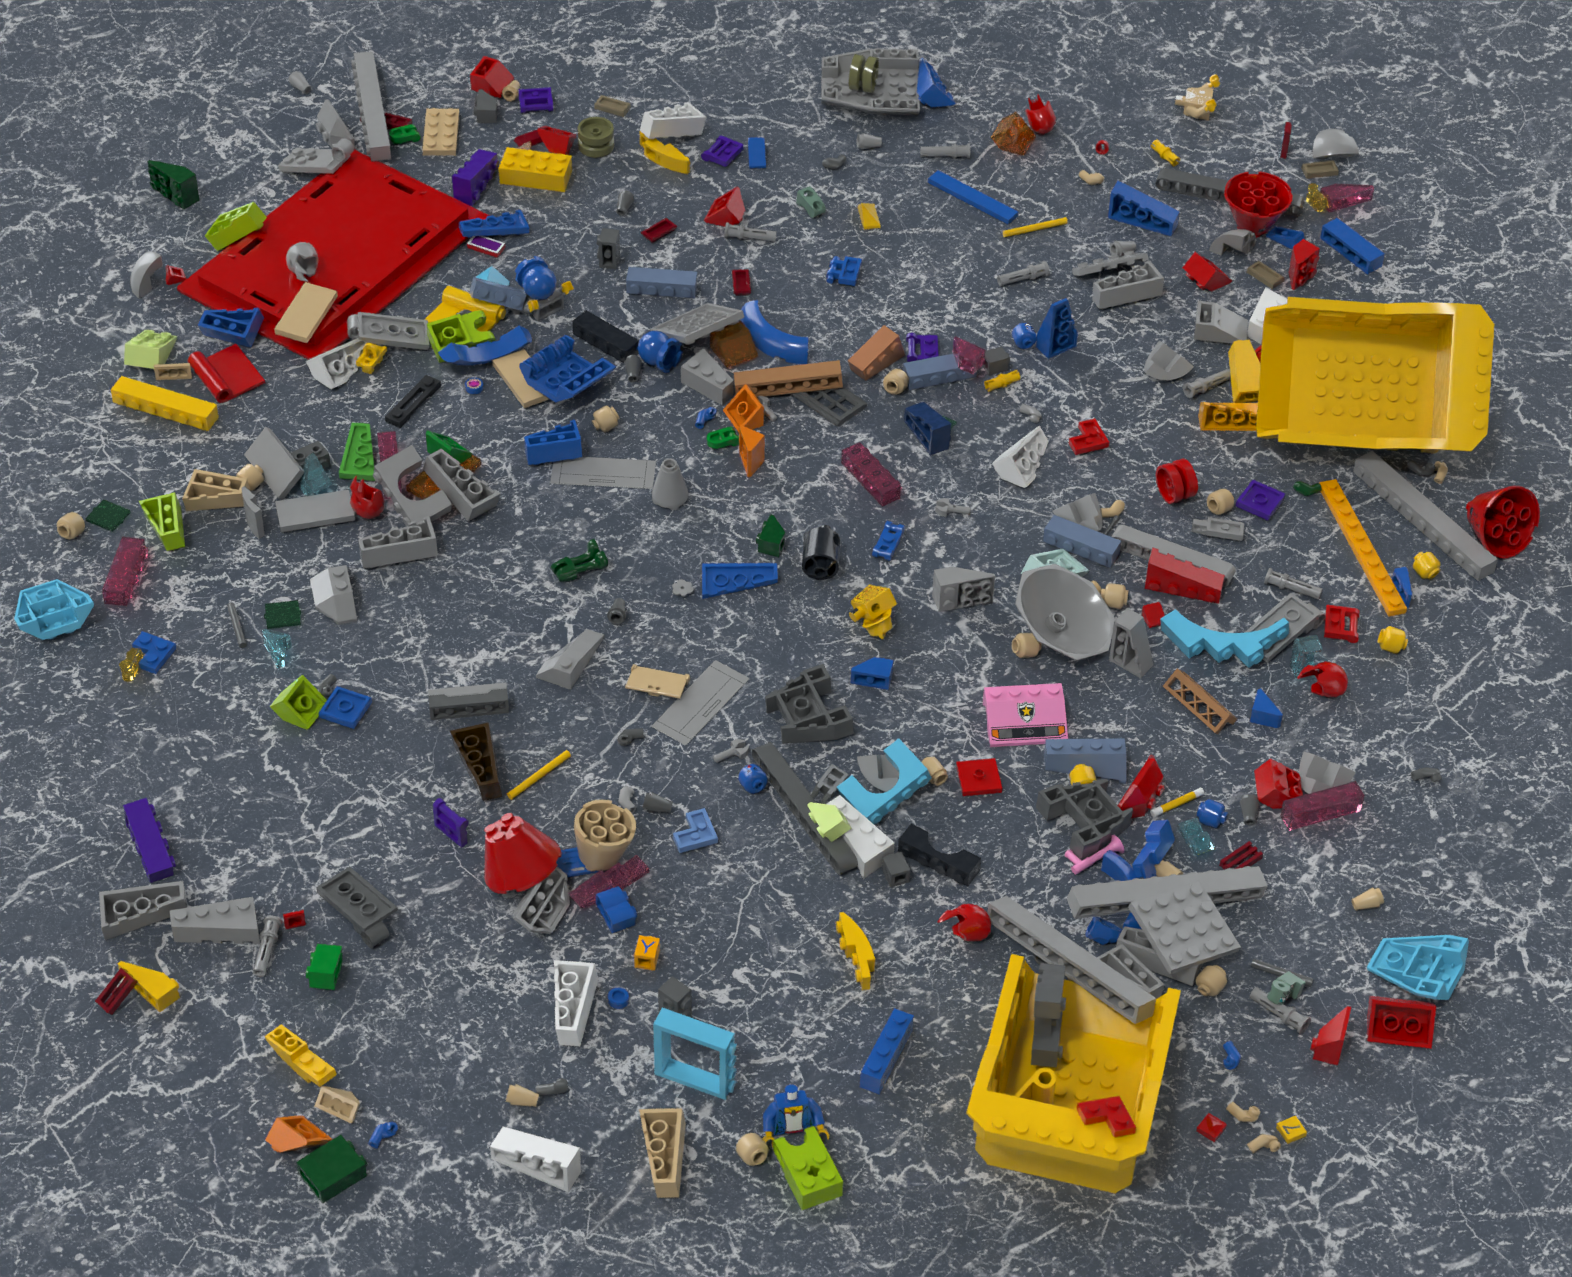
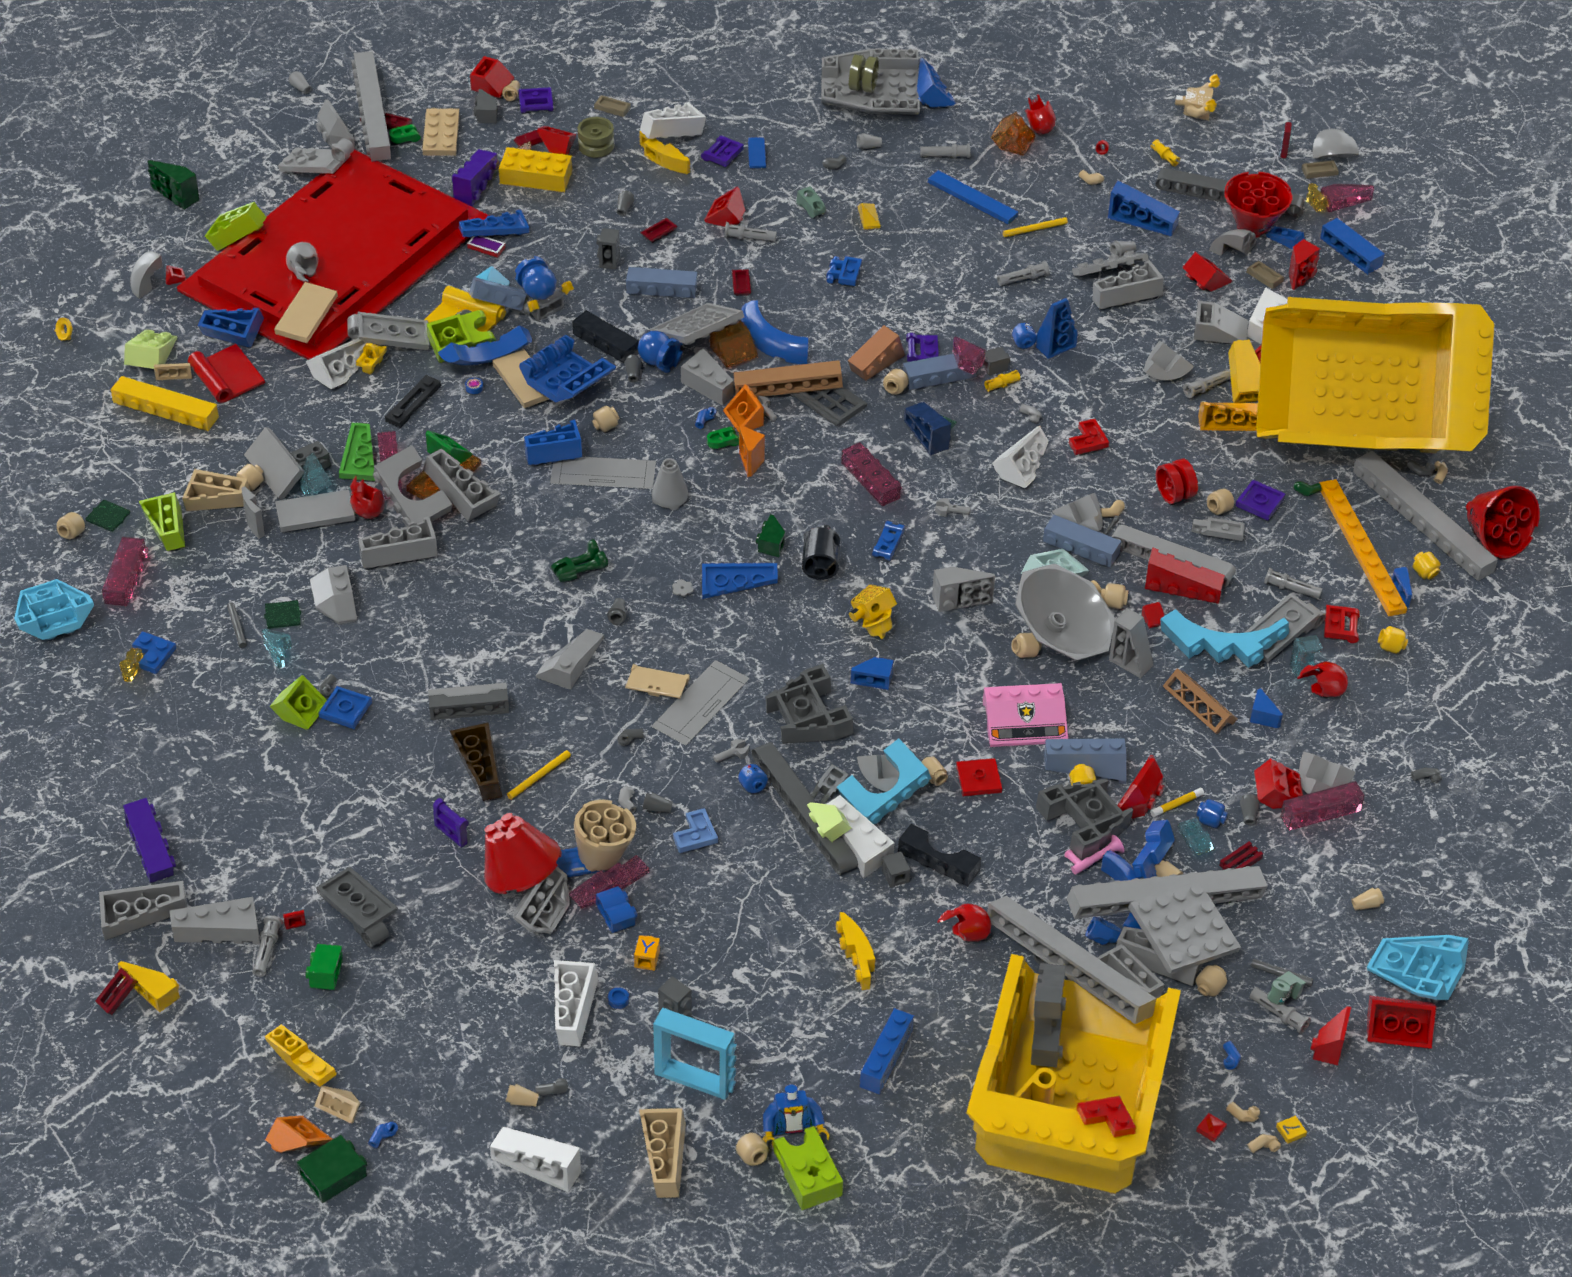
none -> yellow piece [55,318,73,340]

